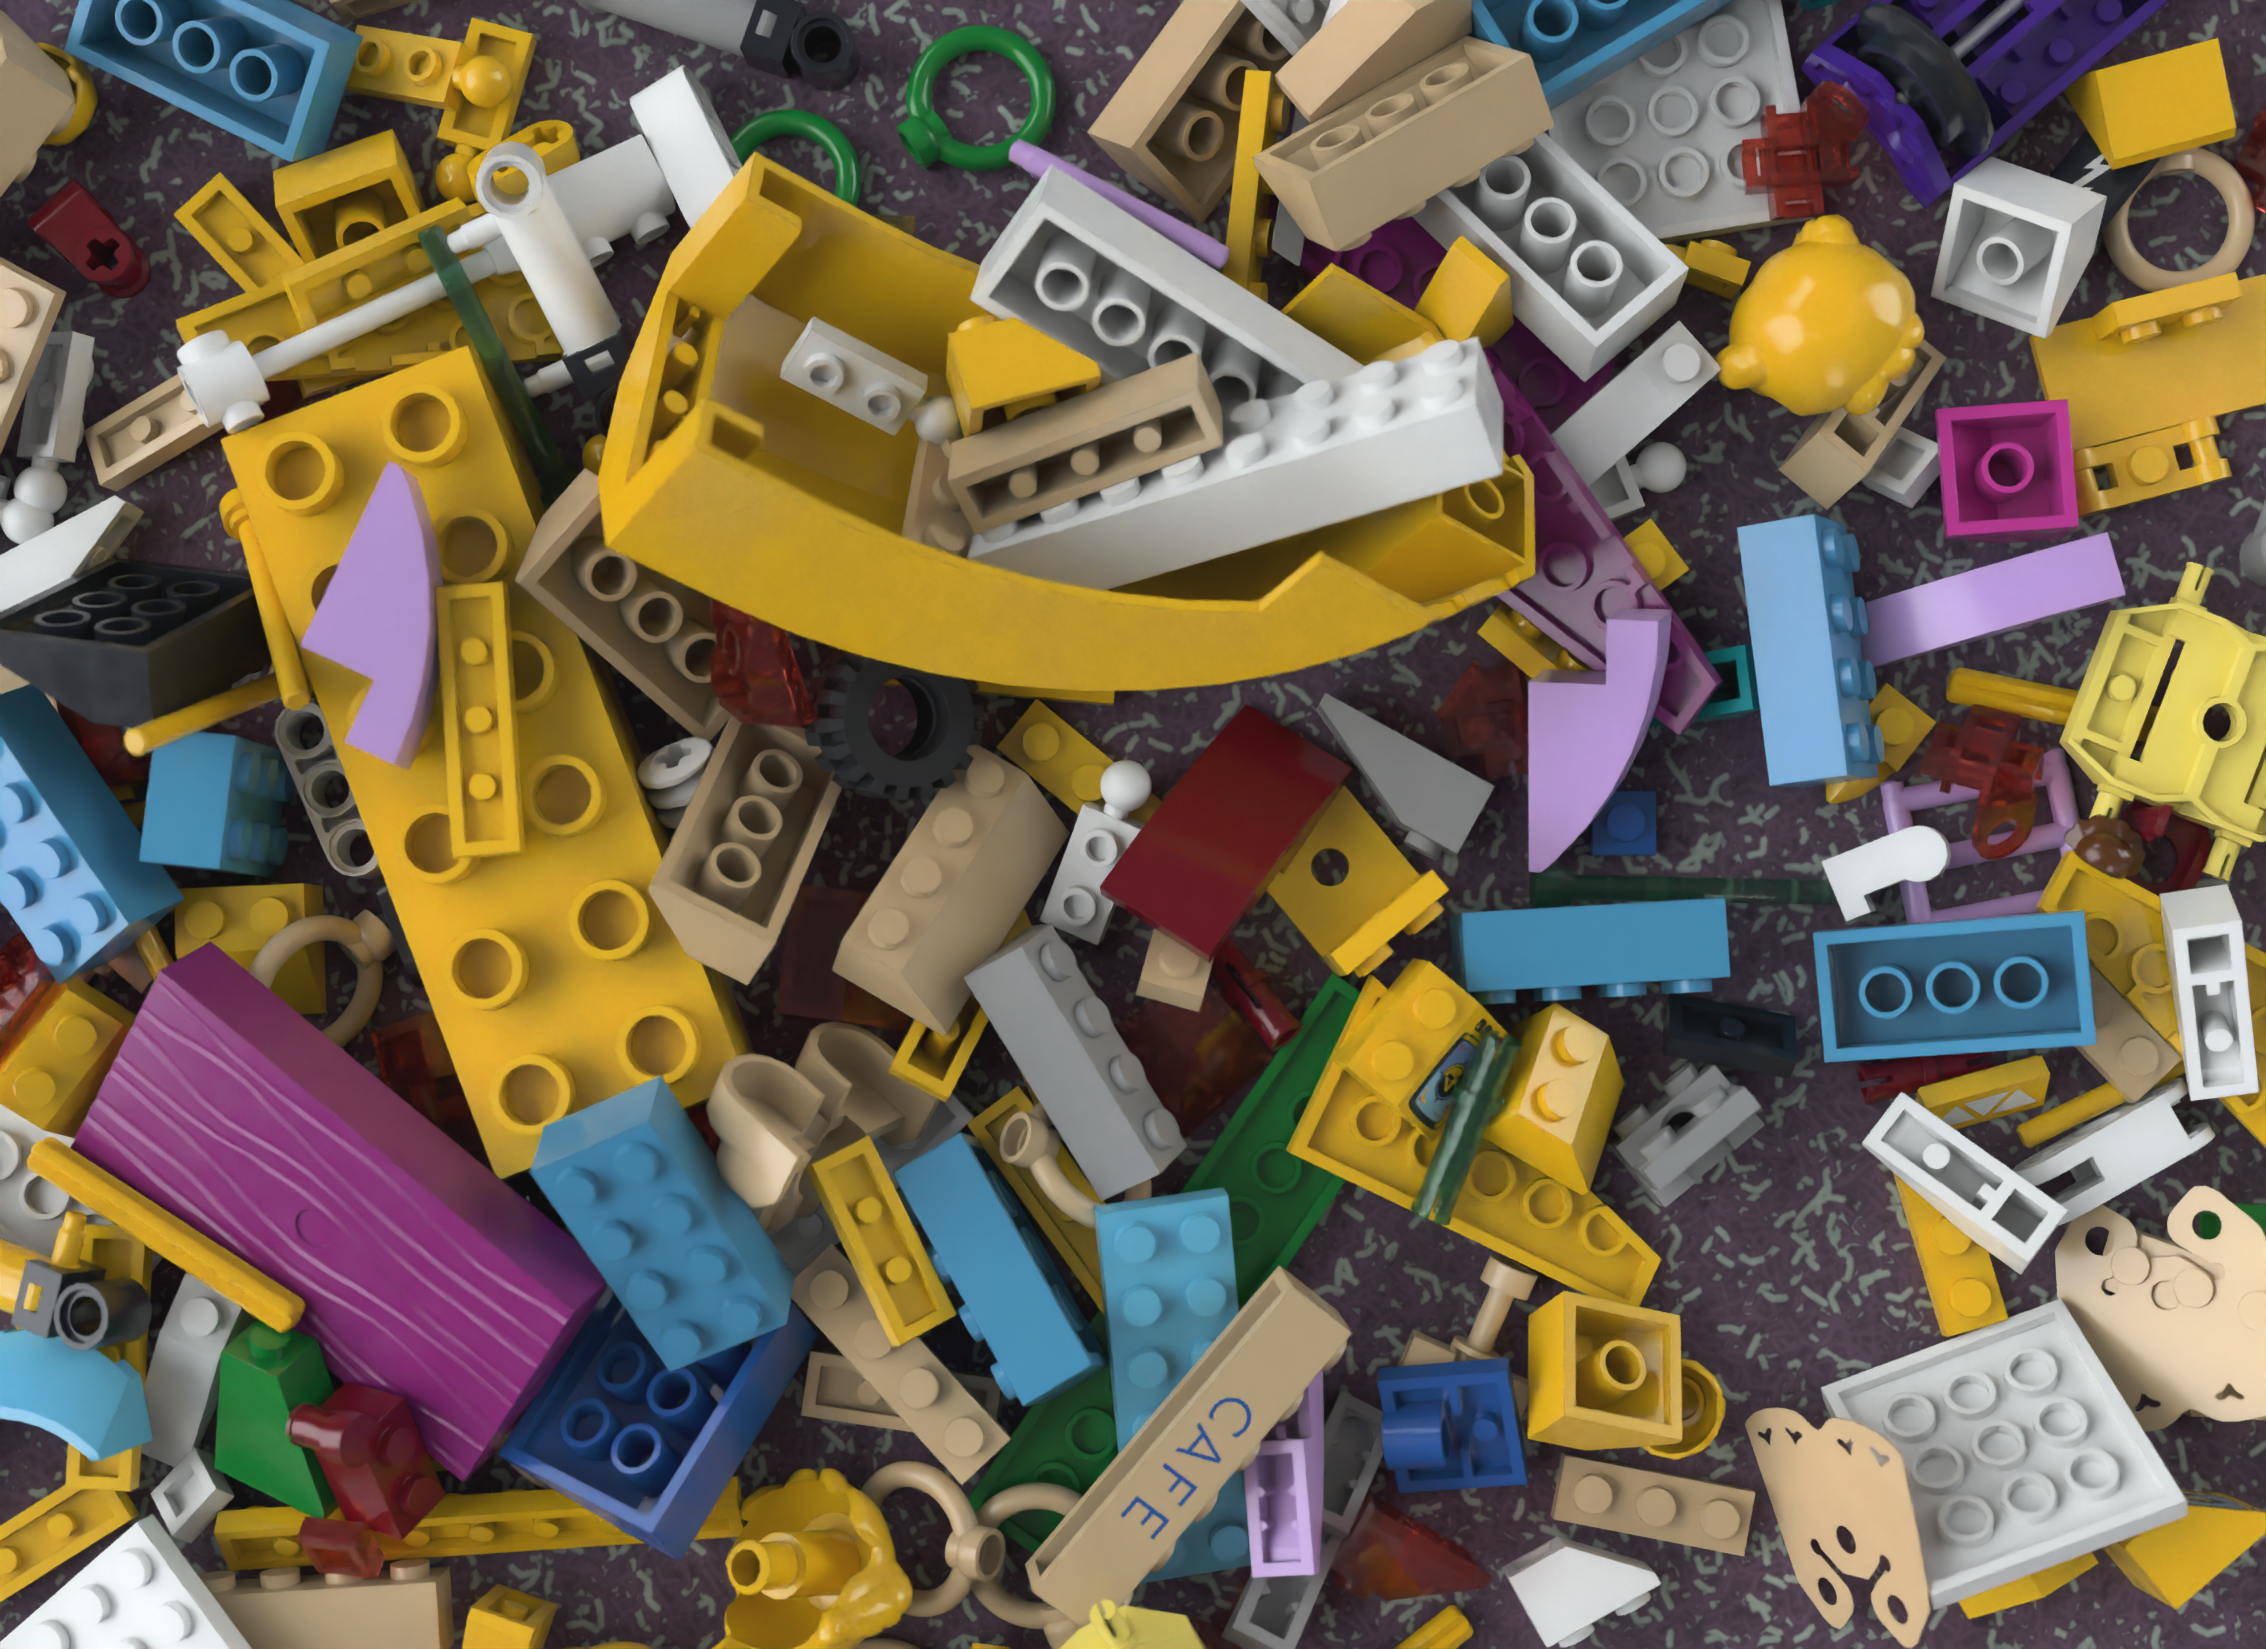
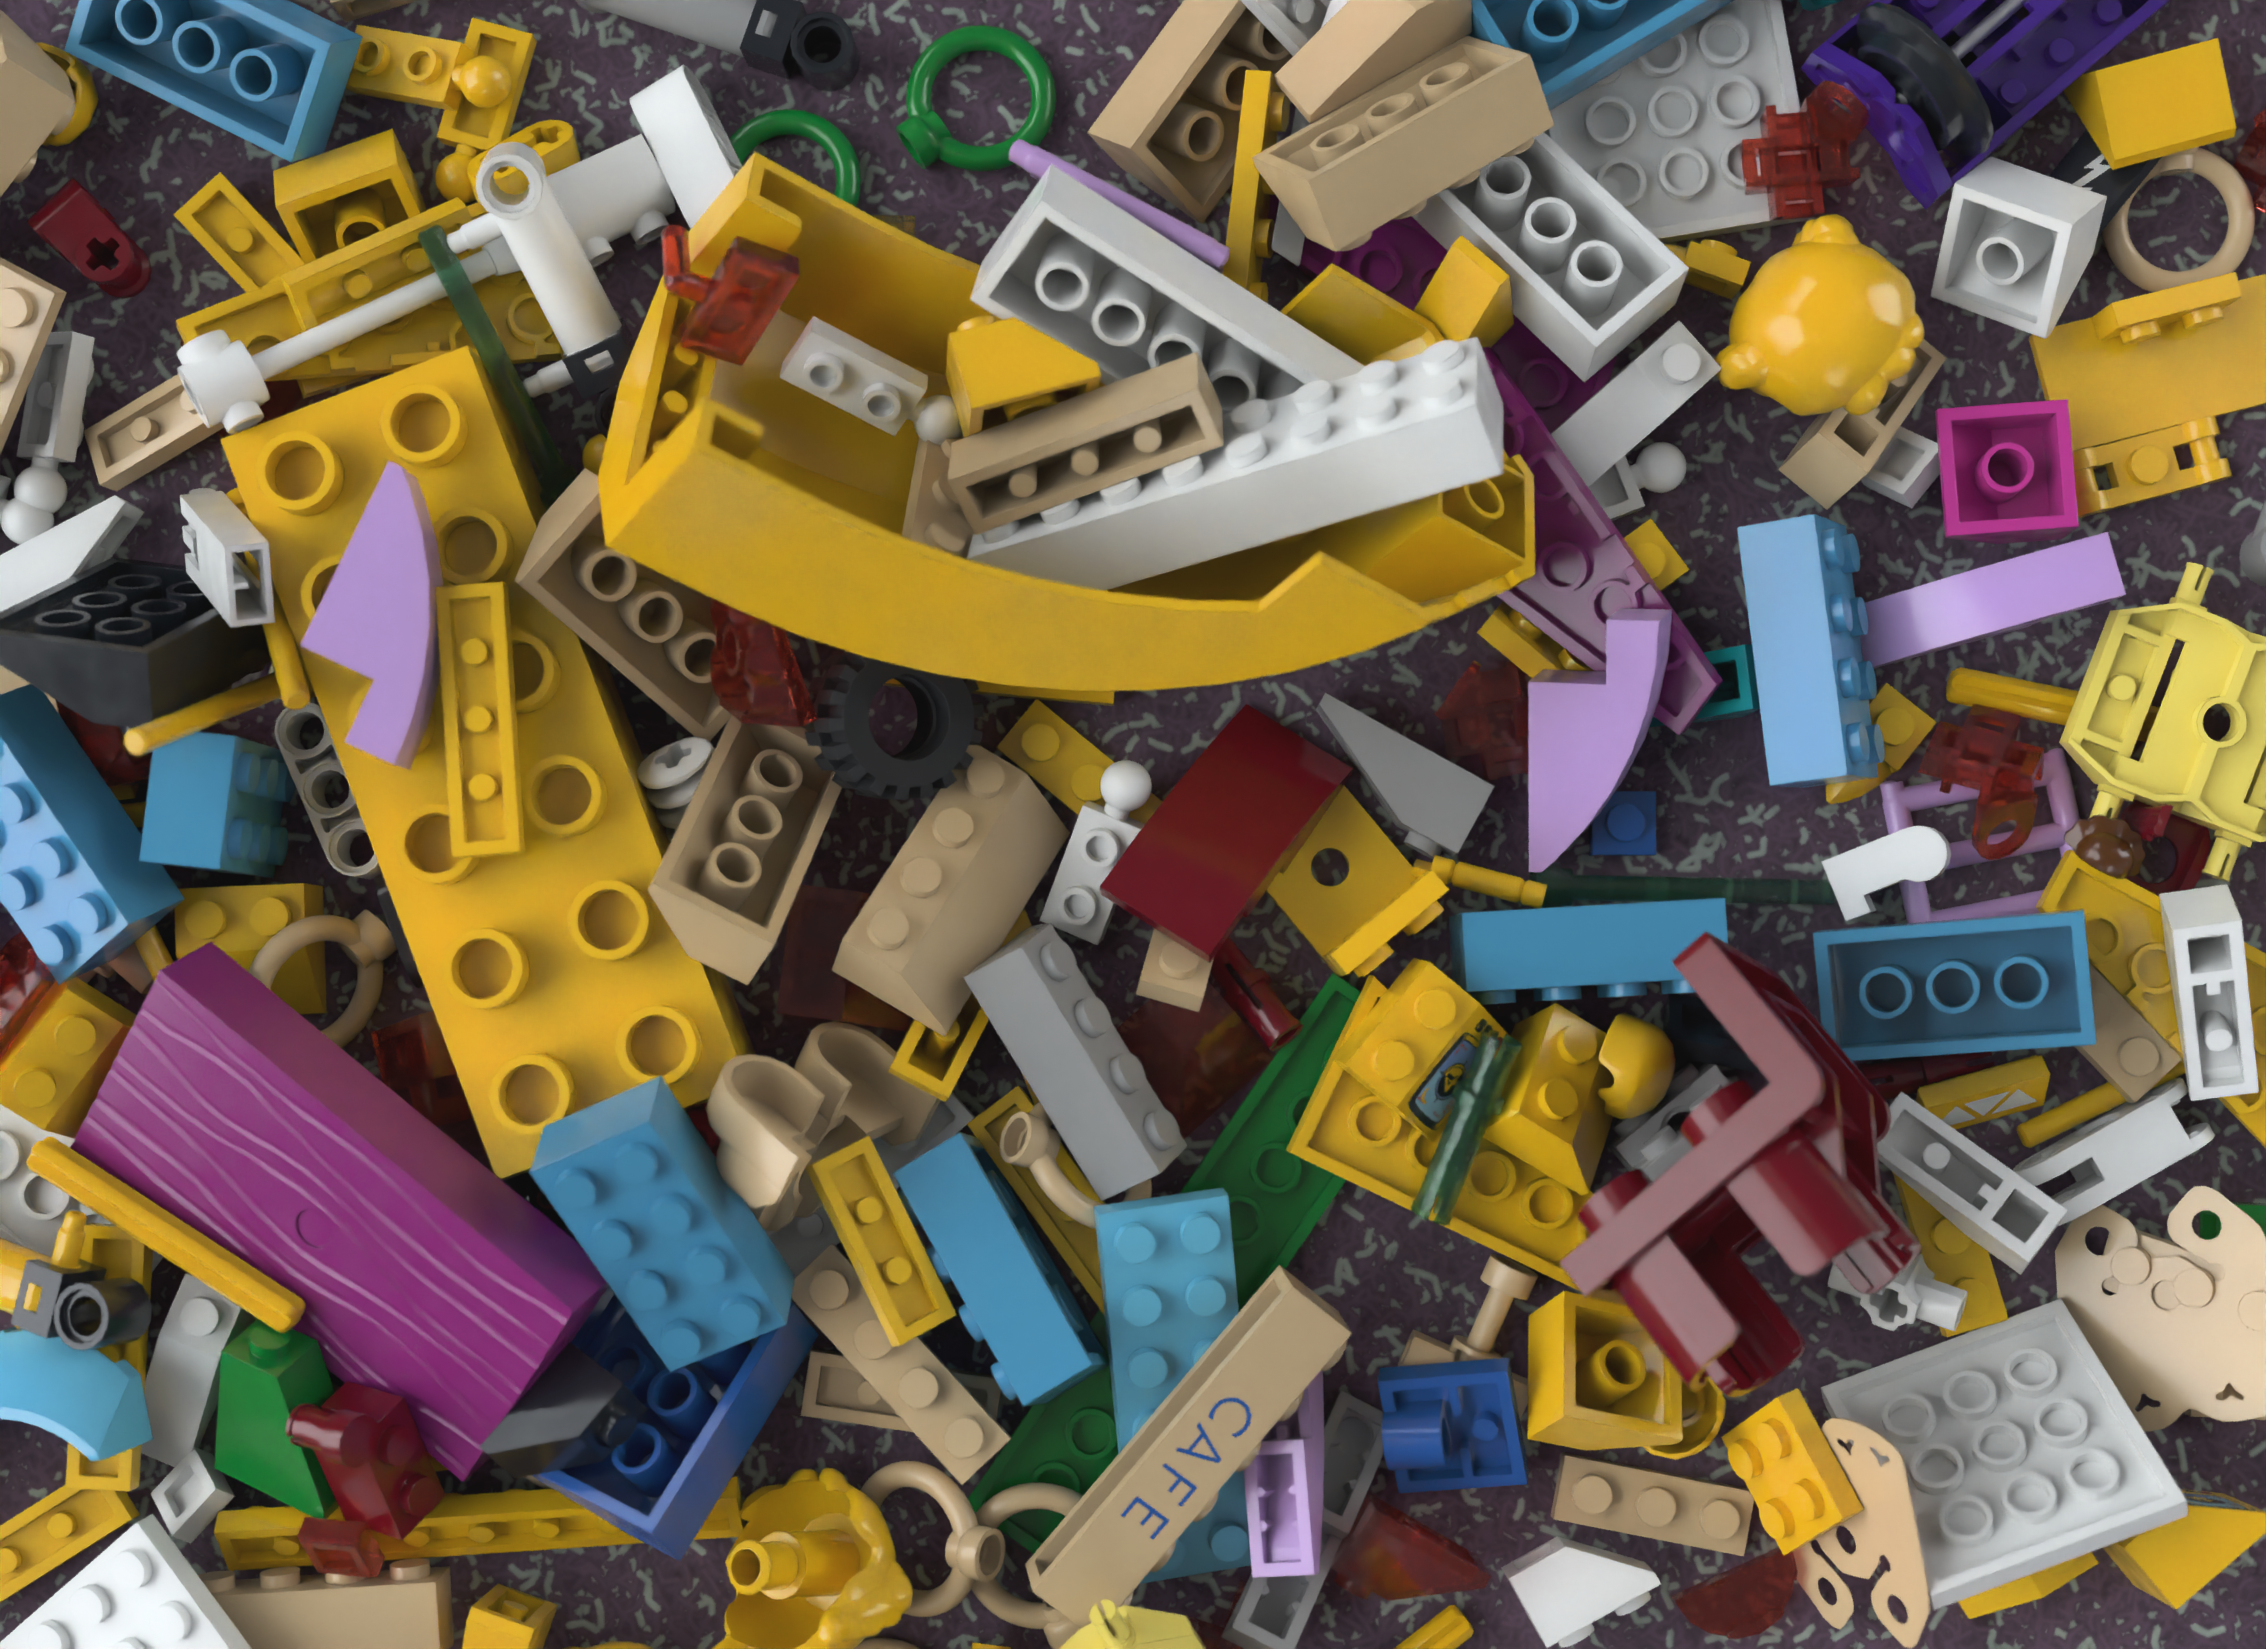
none -> white hinge [180,488,275,627]
none -> black slope [480,1342,647,1478]
none -> clear red plate [662,225,800,366]
none -> yellow wheel [1411,855,1548,909]
none -> dark red piece [1559,931,1922,1397]
none -> yellow hair [1597,1013,1675,1119]
none -> clear red plate [1670,1547,1798,1640]
none -> yellow plate [1721,1388,1864,1556]
none -> white axle [1828,1253,1968,1332]

